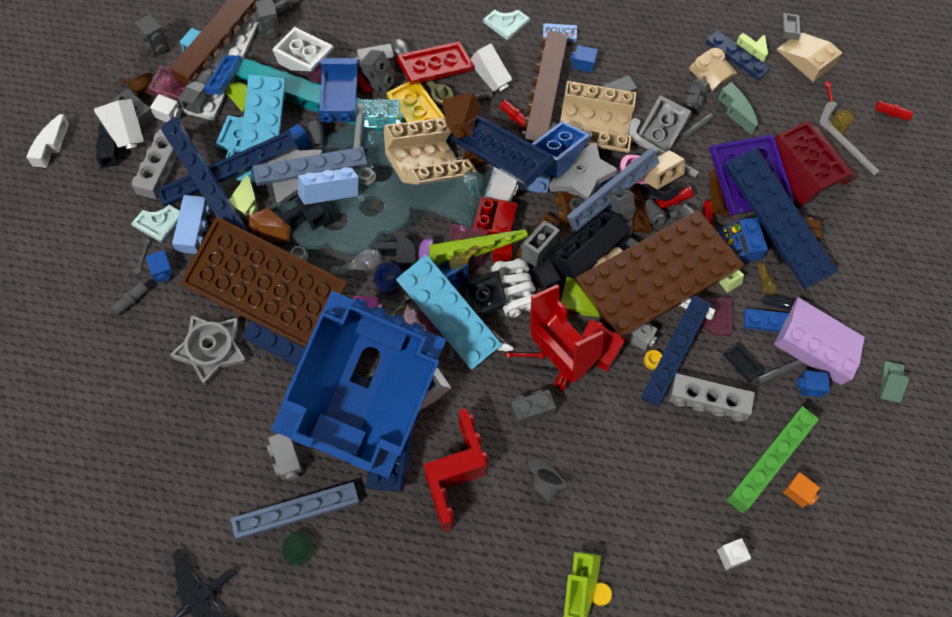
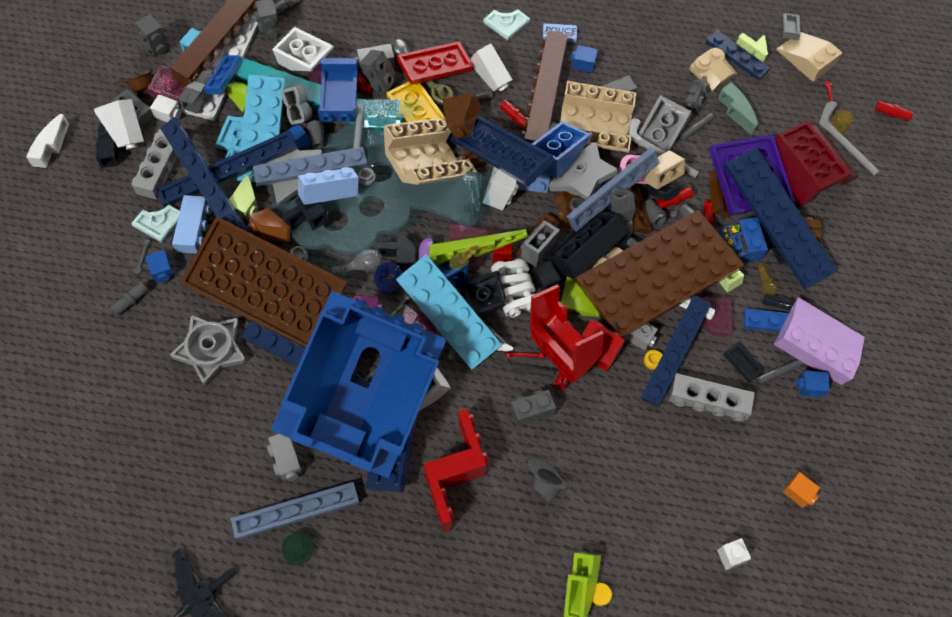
red slope [473,196,517,236] -> none
bright green brick [726,406,819,514] -> none
sand green slope [880,361,909,403] -> none
none -> light grey brick [282,84,312,125]

